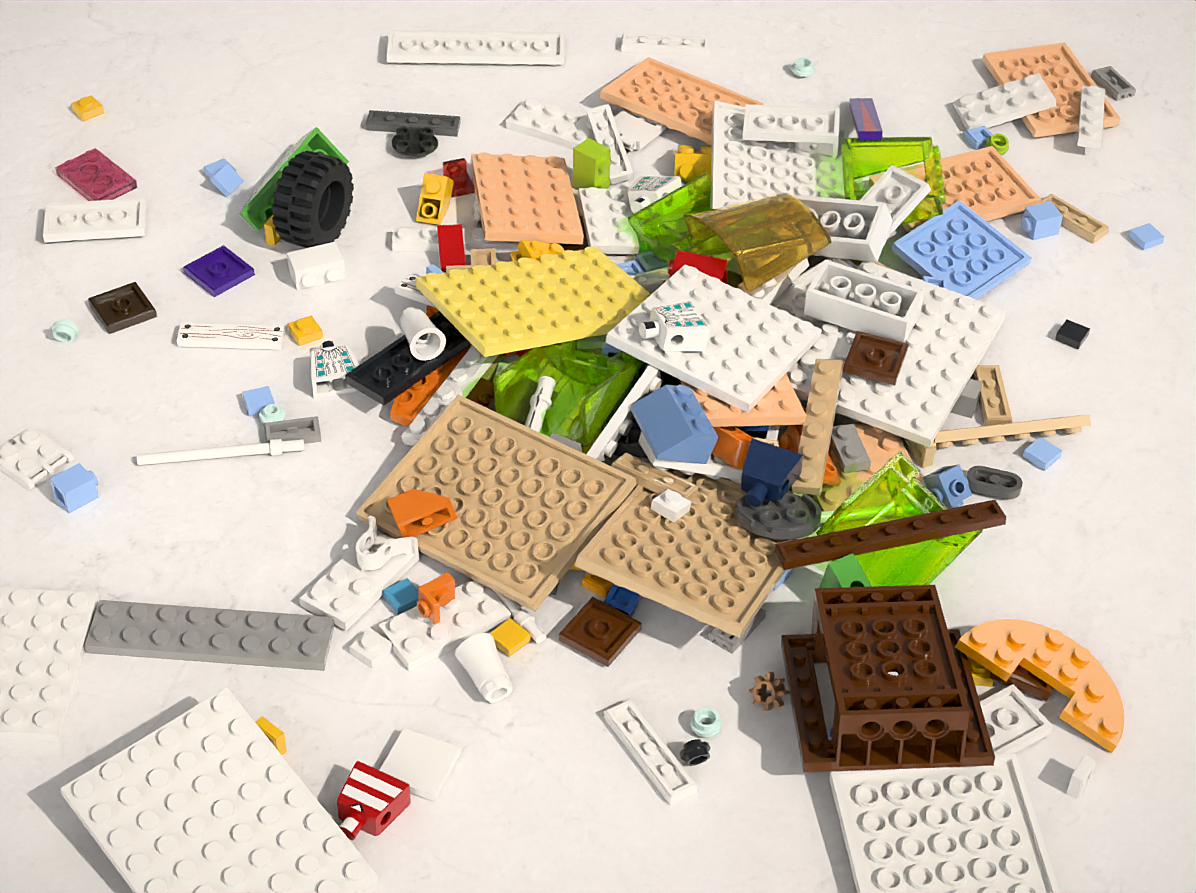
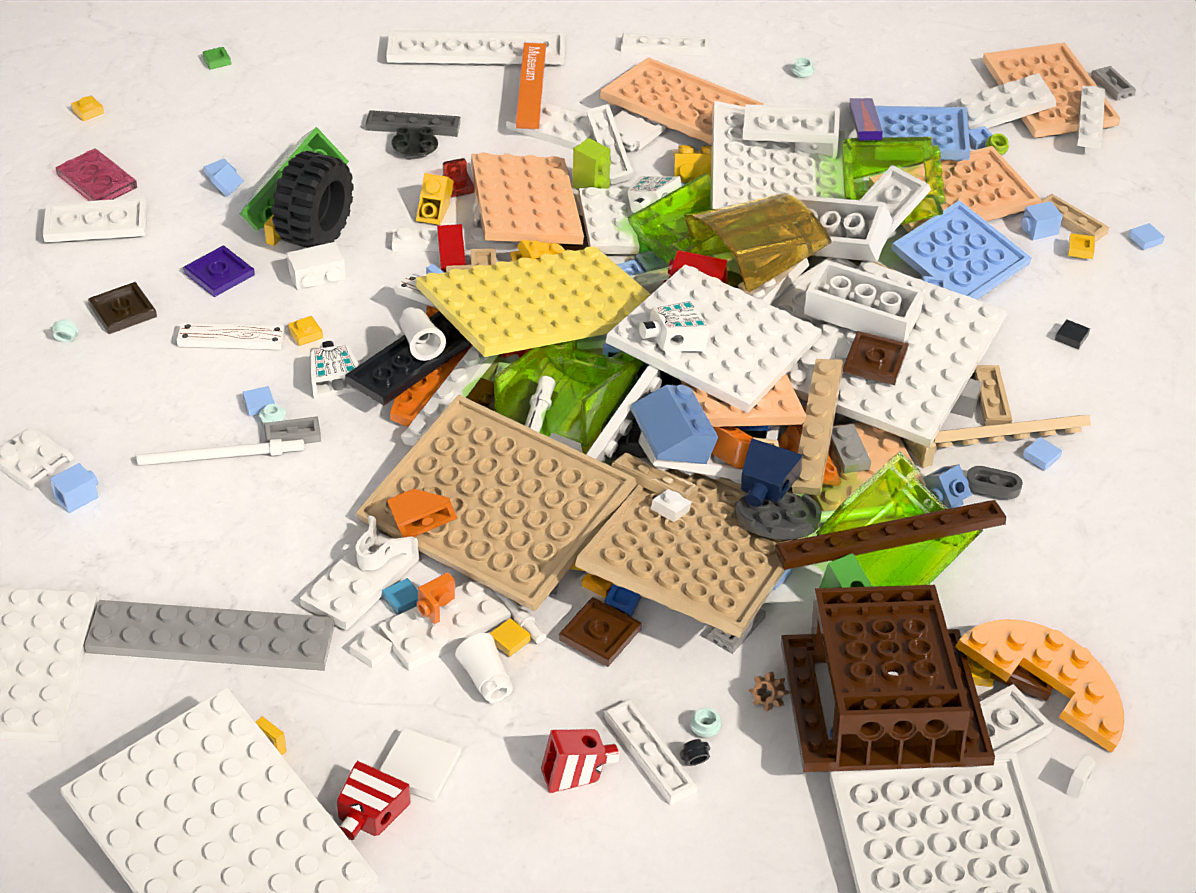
none -> bright green tile [202,47,231,70]
none -> orange tile [516,43,546,129]
none -> torso [541,729,619,793]
none -> light blue plate [875,106,970,162]
none -> yellow plate [1068,233,1095,259]

